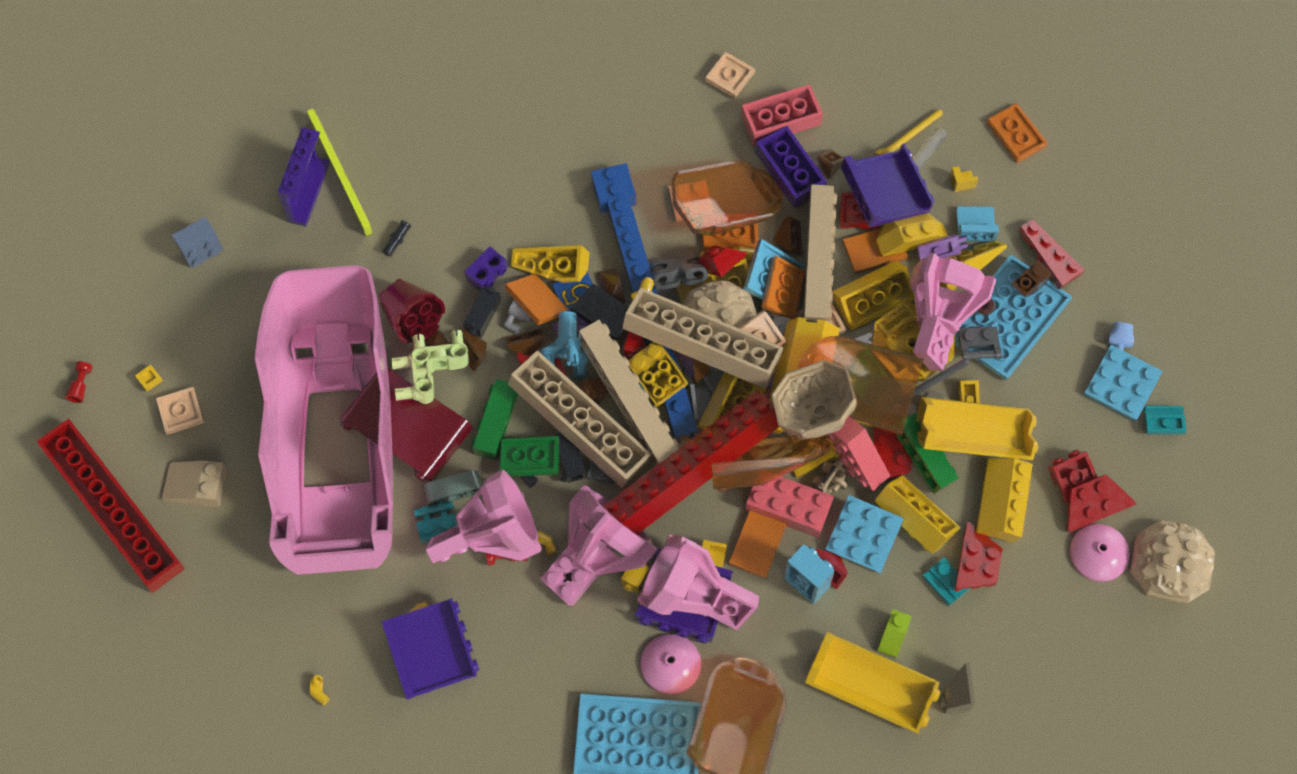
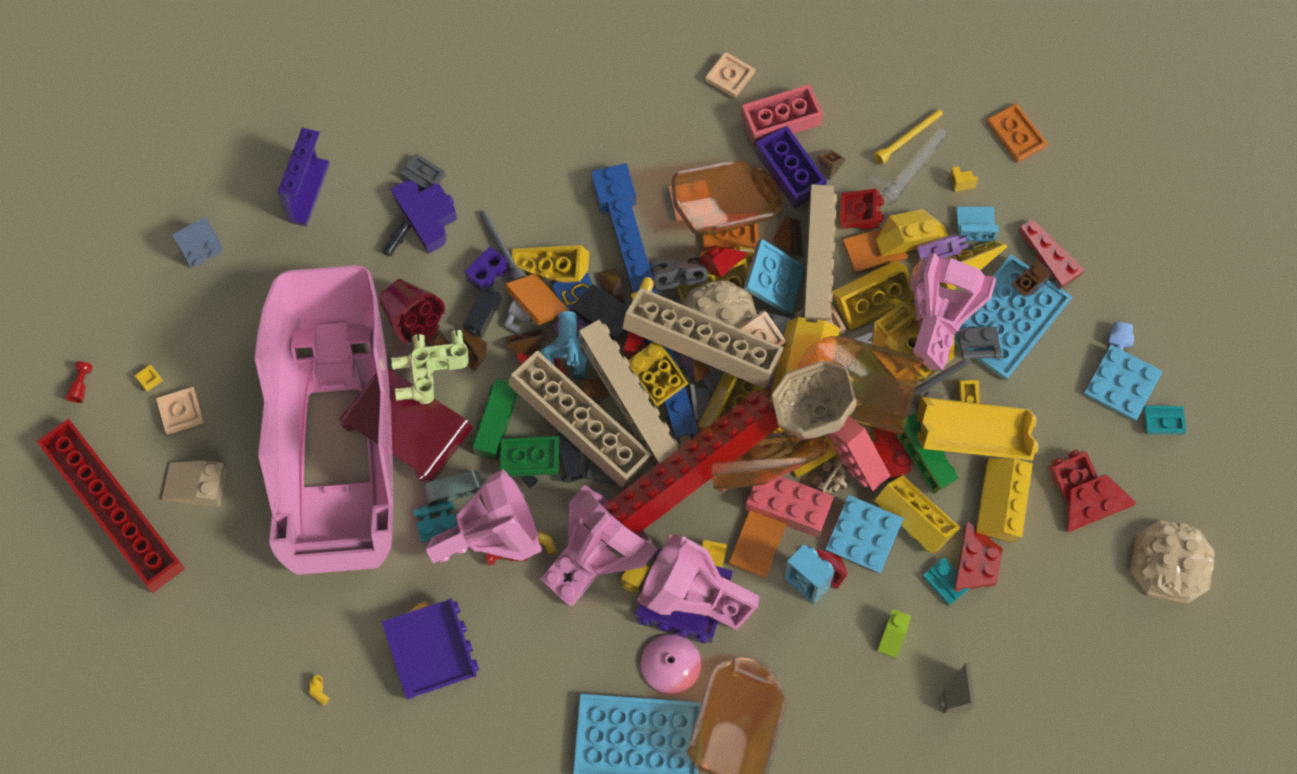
neon yellow tile [307,108,372,236] -> none
orange tile [761,256,806,320] -> none
yellow panel [805,632,941,734] -> none
dark purple panel [841,143,934,228] -> none
reddish brown tile [977,298,995,316] -> none
bright pink dish [1070,524,1130,582] -> none
none -> dark purple brick [391,180,457,254]
none -> dark grey plate [400,153,446,190]
none -> dark grey piece [480,211,527,281]

